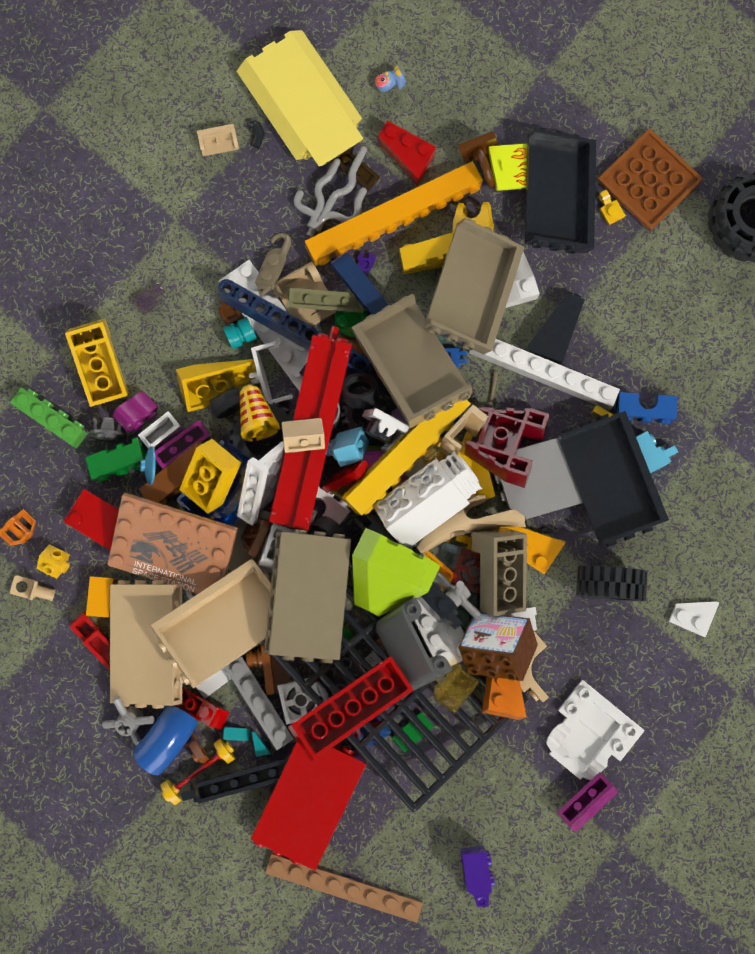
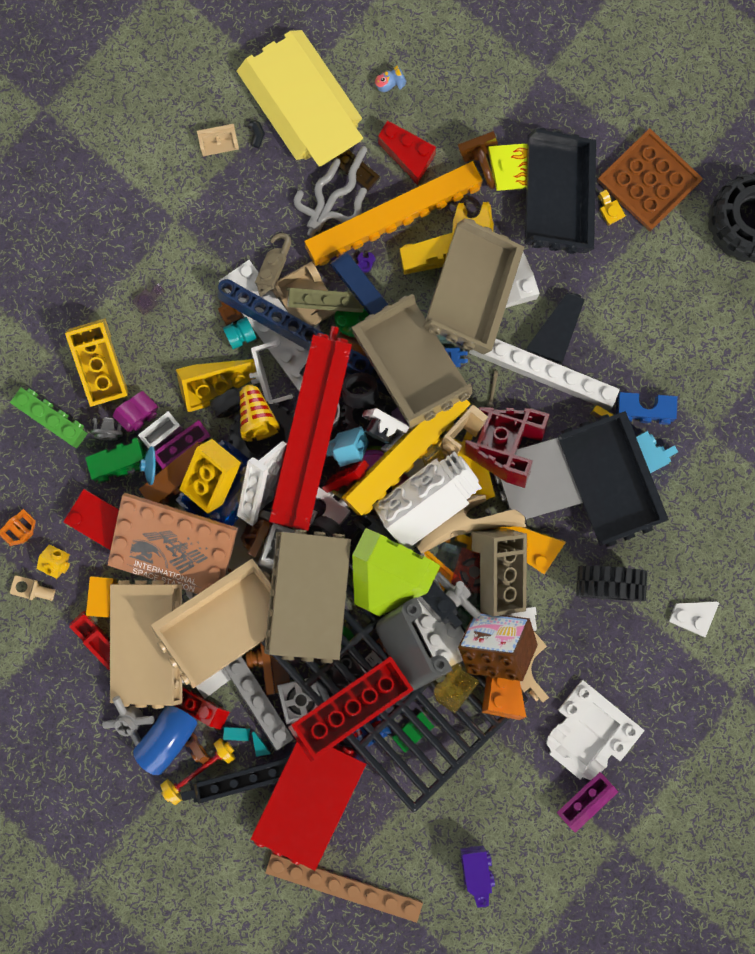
tan panel [282,418,325,453] -> none

